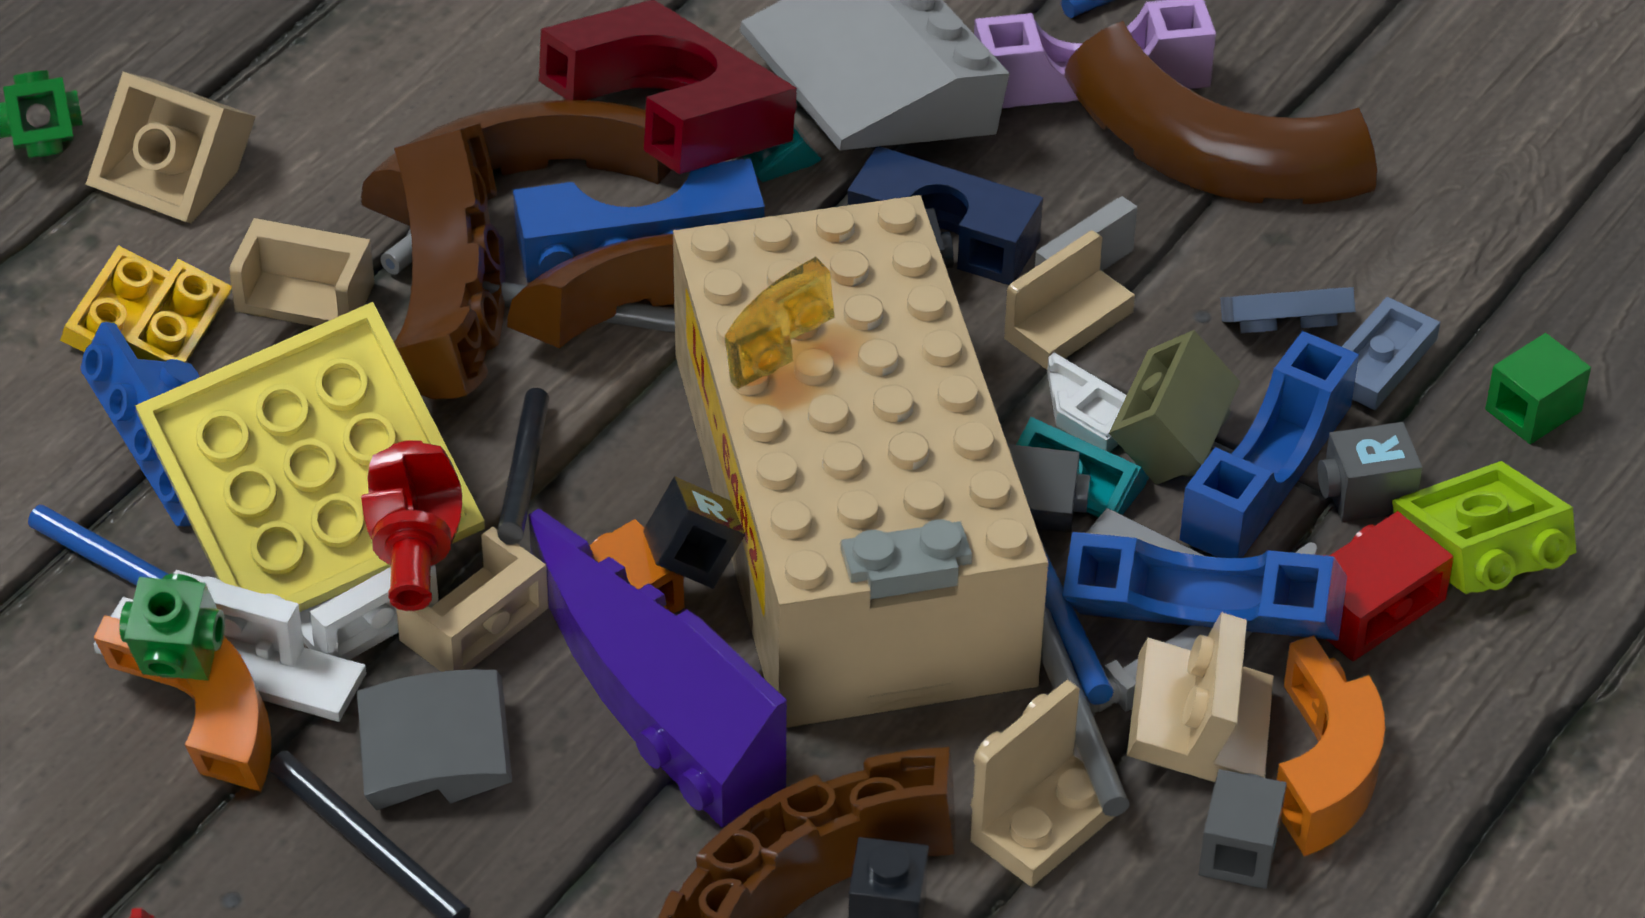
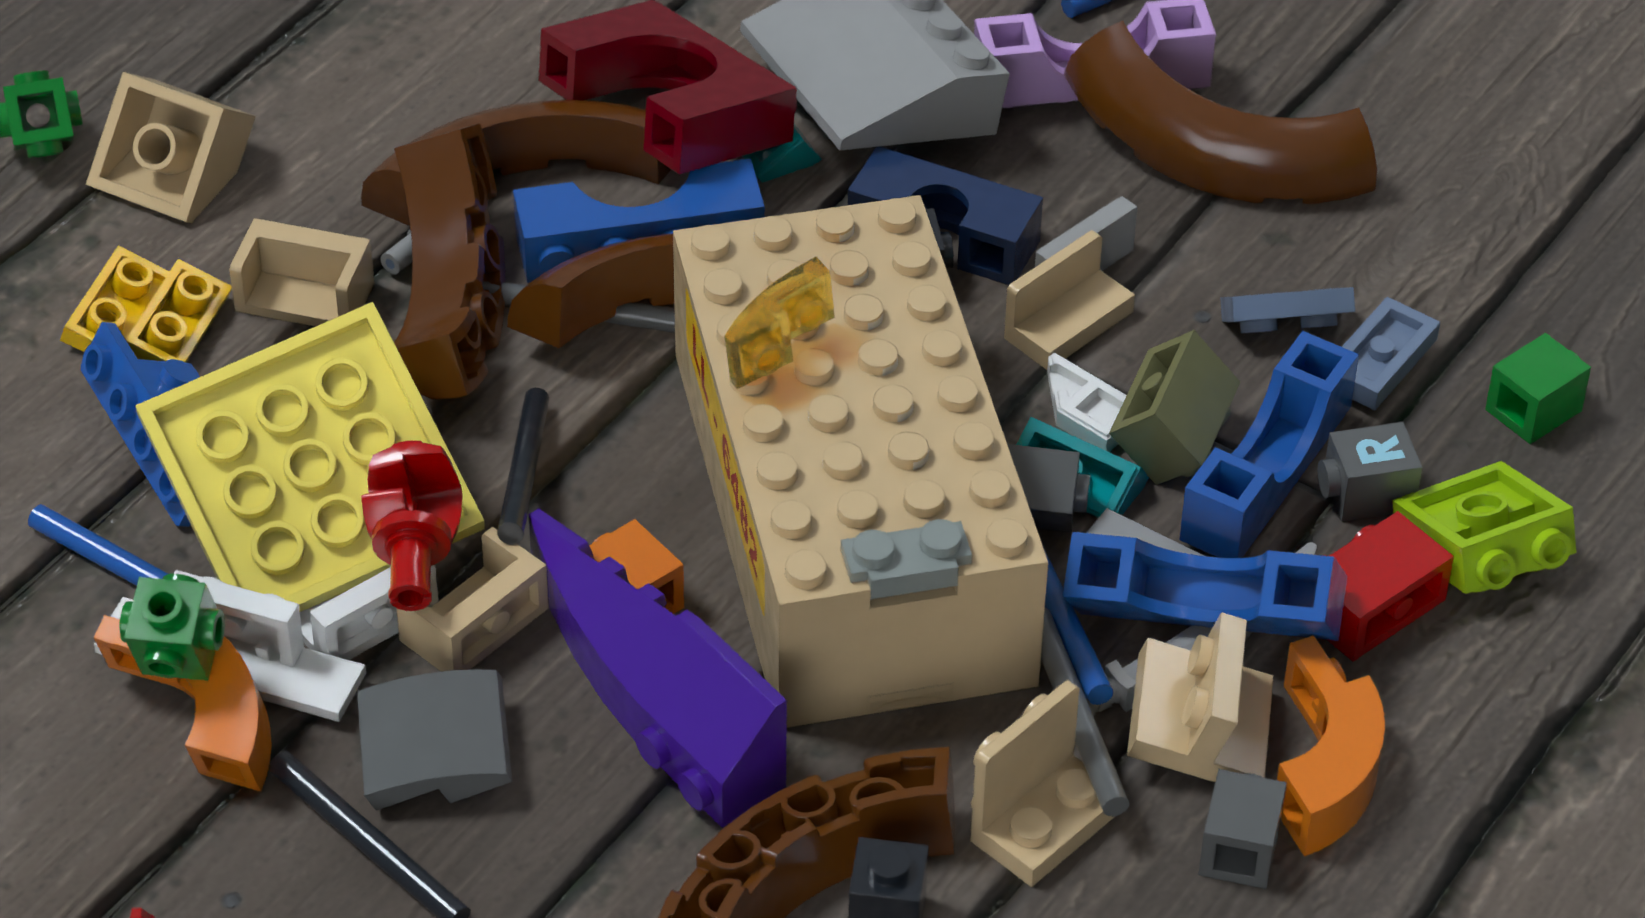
black brick [643,476,746,589] -> none

